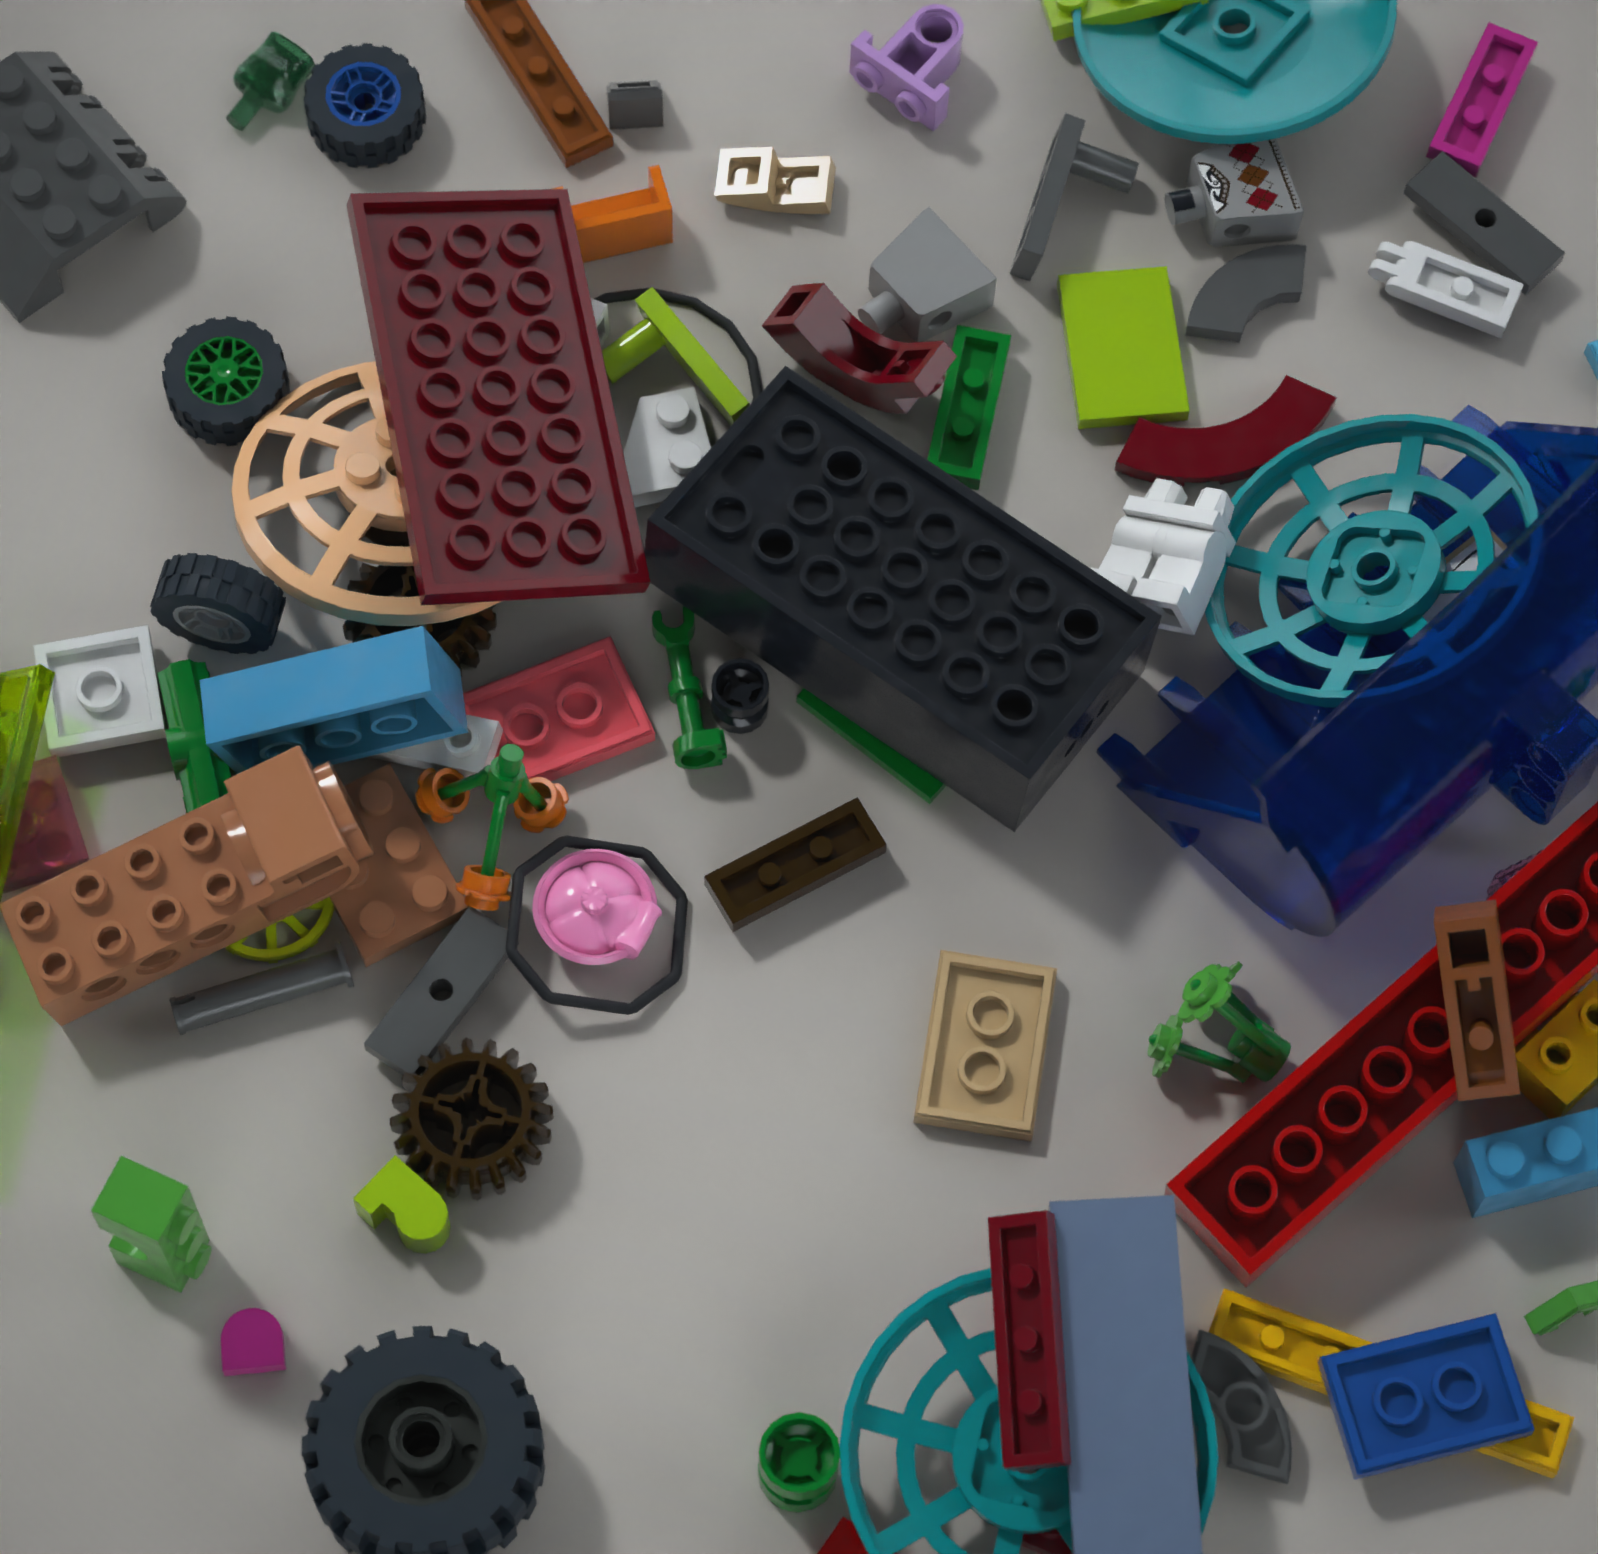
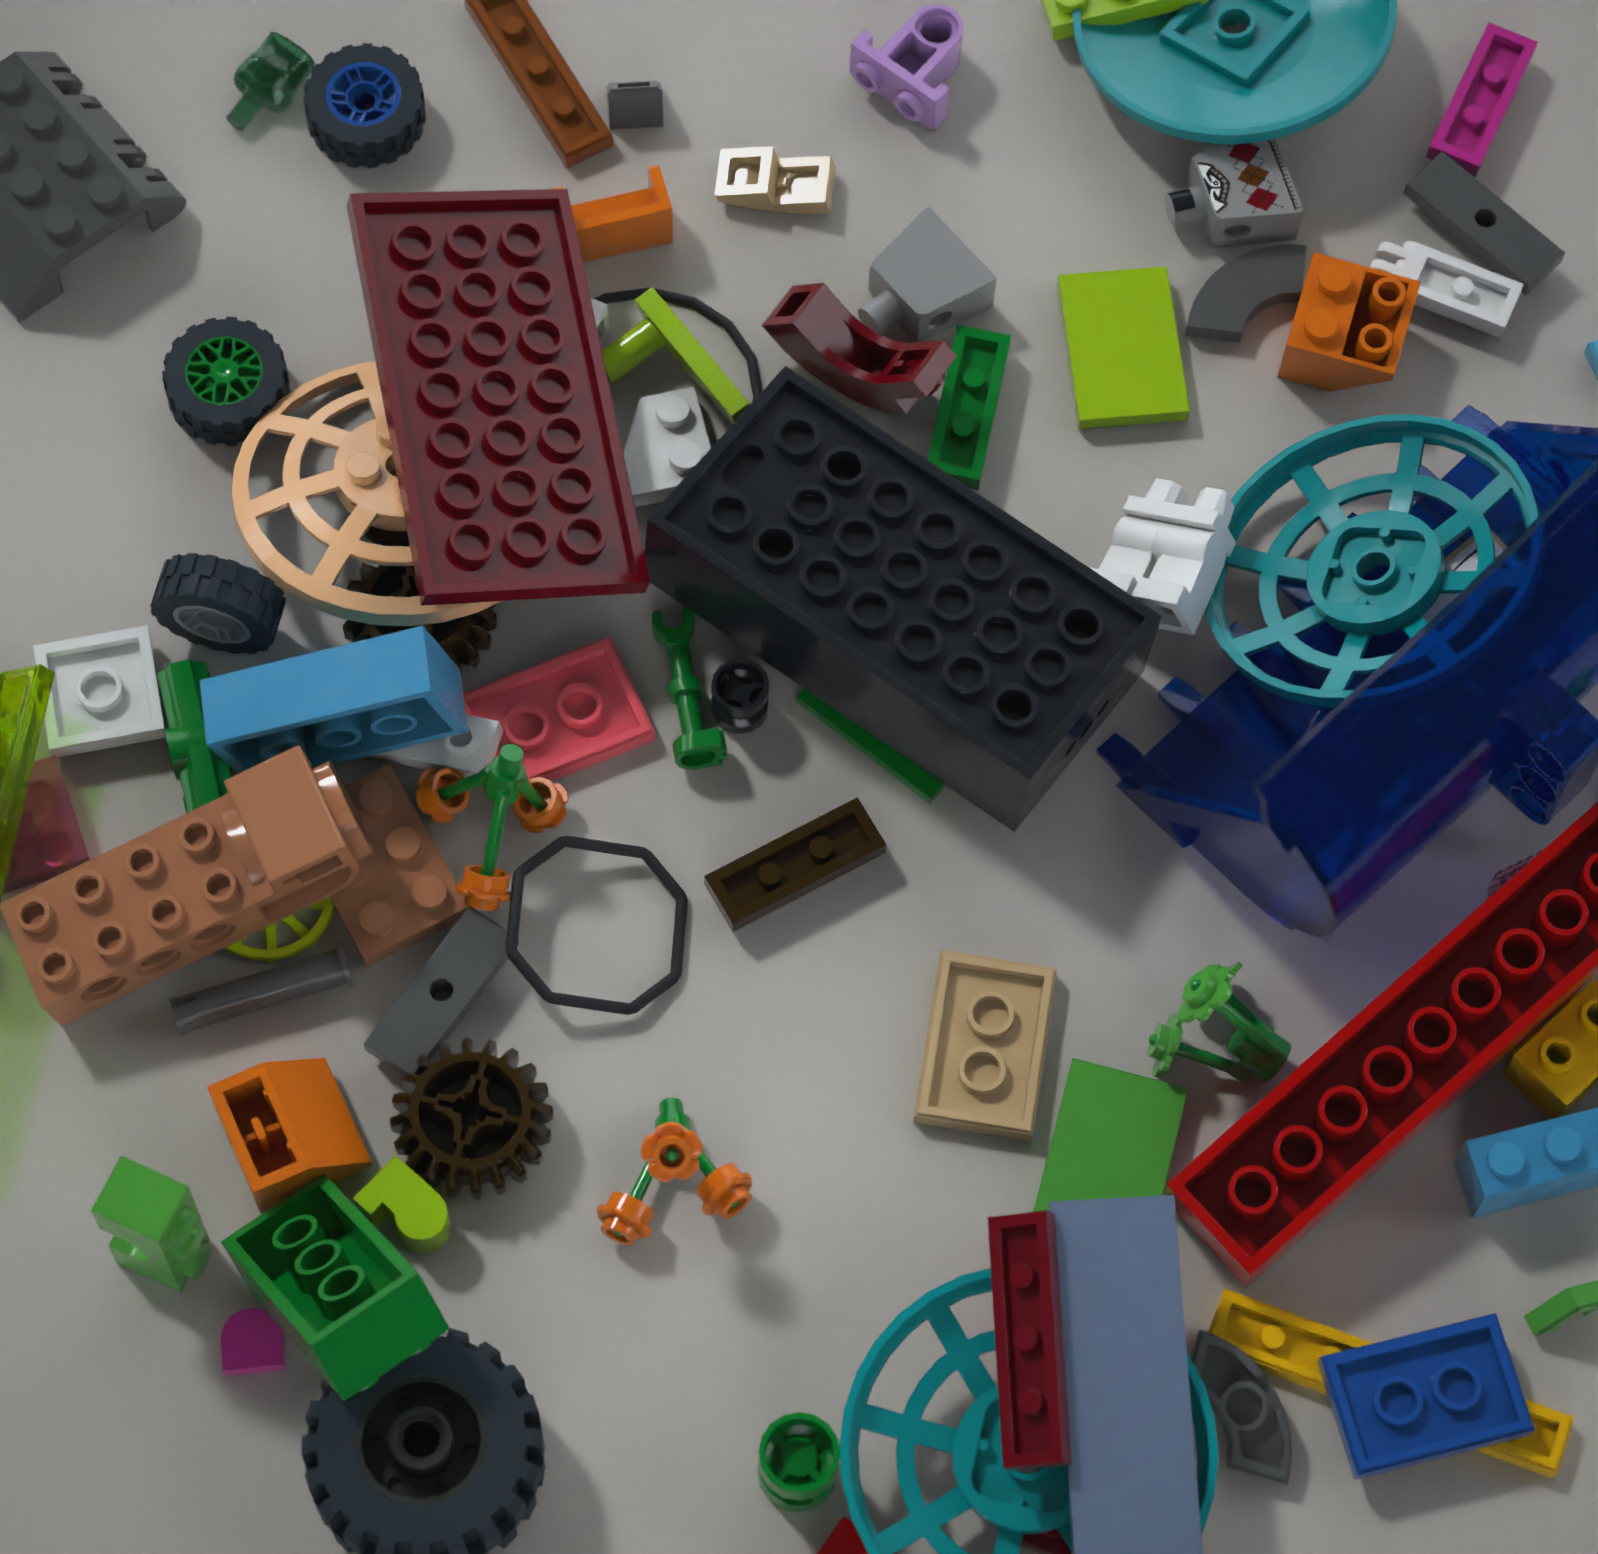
bright pink piece [532,849,662,965] -> none
dark grey piece [1009,113,1139,281] -> none
dark red tile [1114,375,1337,487] -> none
dark orange slope [1434,900,1520,1101] -> none
none -> orange slope [207,1058,373,1214]
none -> green brick [221,1173,450,1402]
none -> orange plant [597,1098,753,1245]
none -> bright green tile [1033,1058,1188,1212]
none -> orange slope [1277,252,1421,392]

